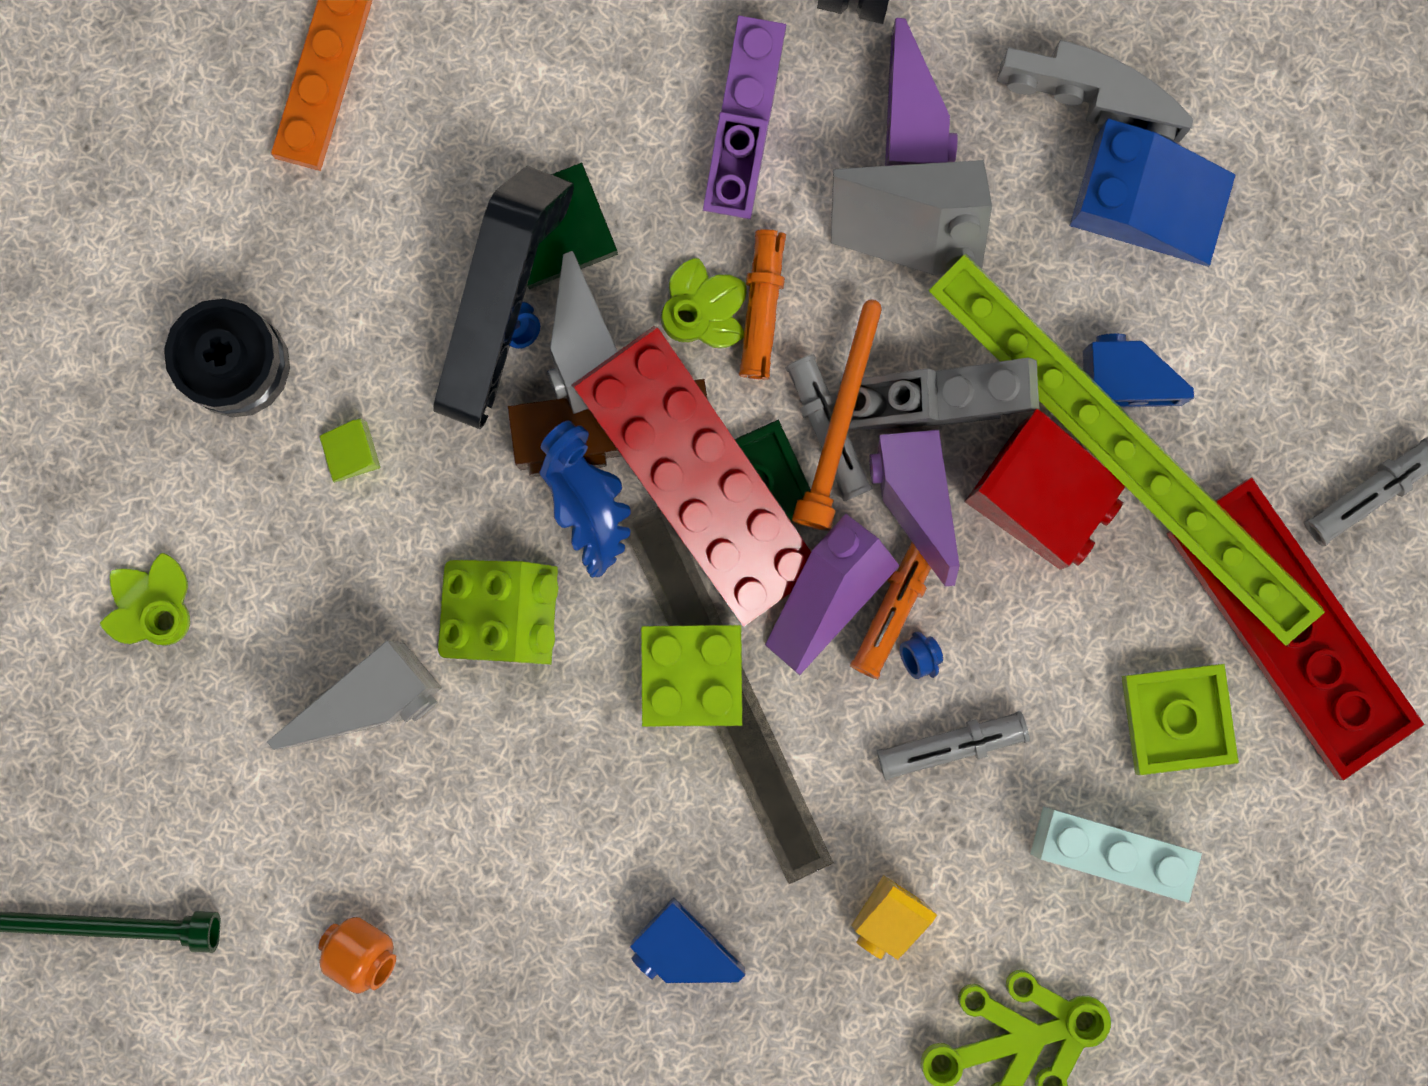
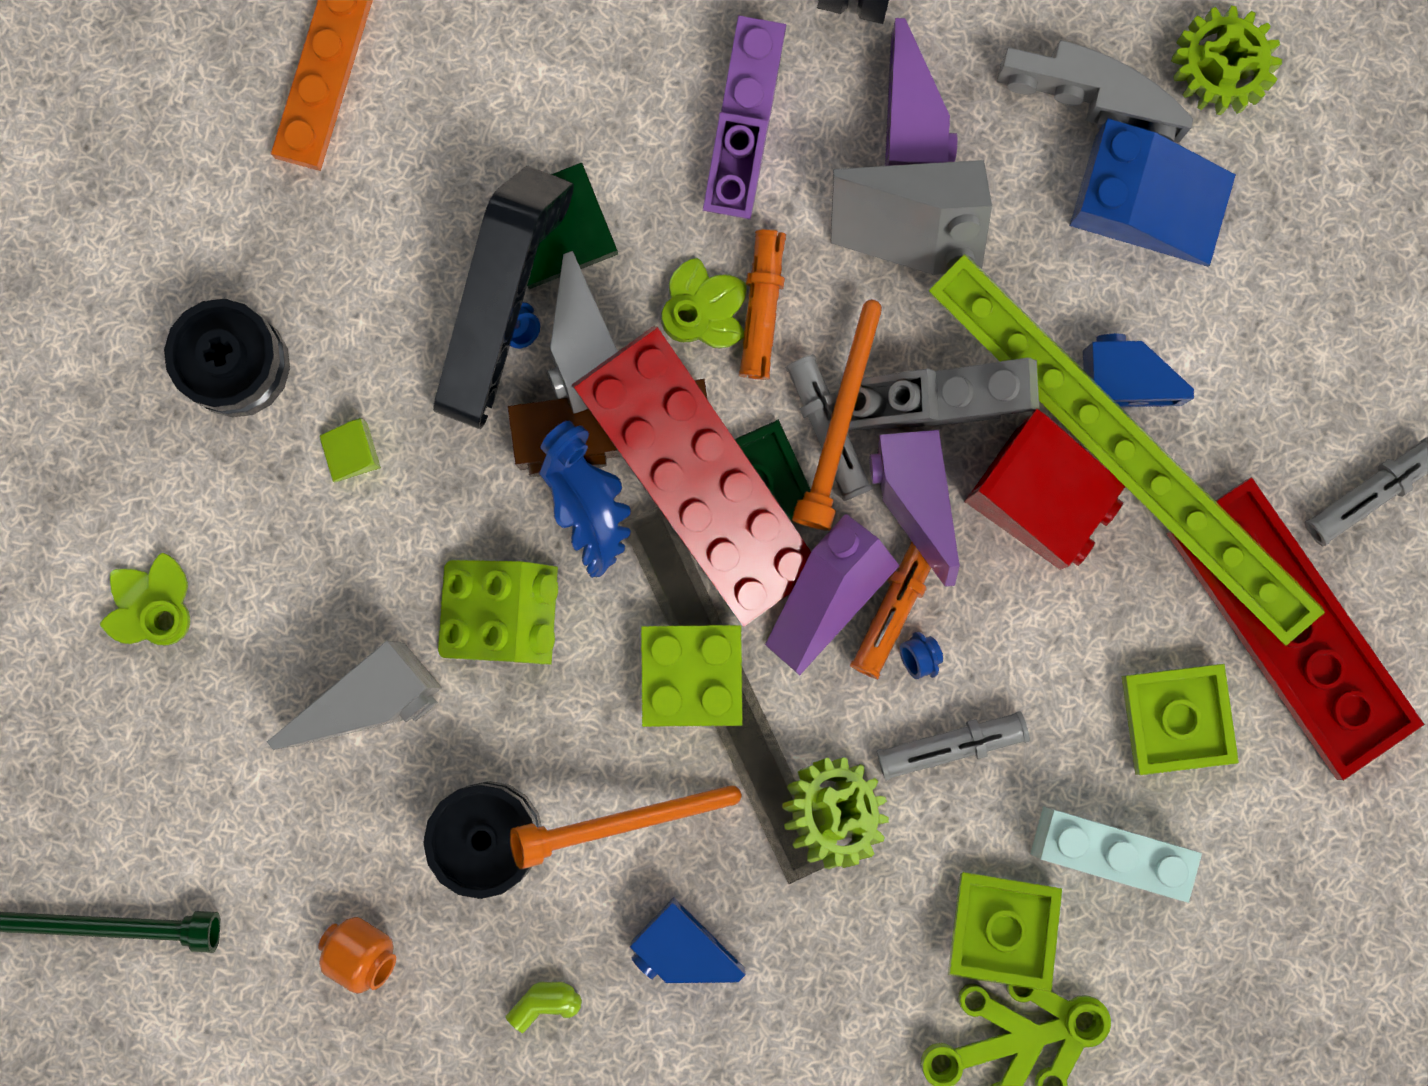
yellow slope [851,875,937,960] -> none
none -> black wheel [423,781,542,899]
none -> lime arm [505,982,582,1033]
none -> orange piece [510,786,742,869]
none -> lime gear [782,757,889,869]
none -> lime plate [948,872,1062,992]
none -> lime gear [1171,6,1282,115]

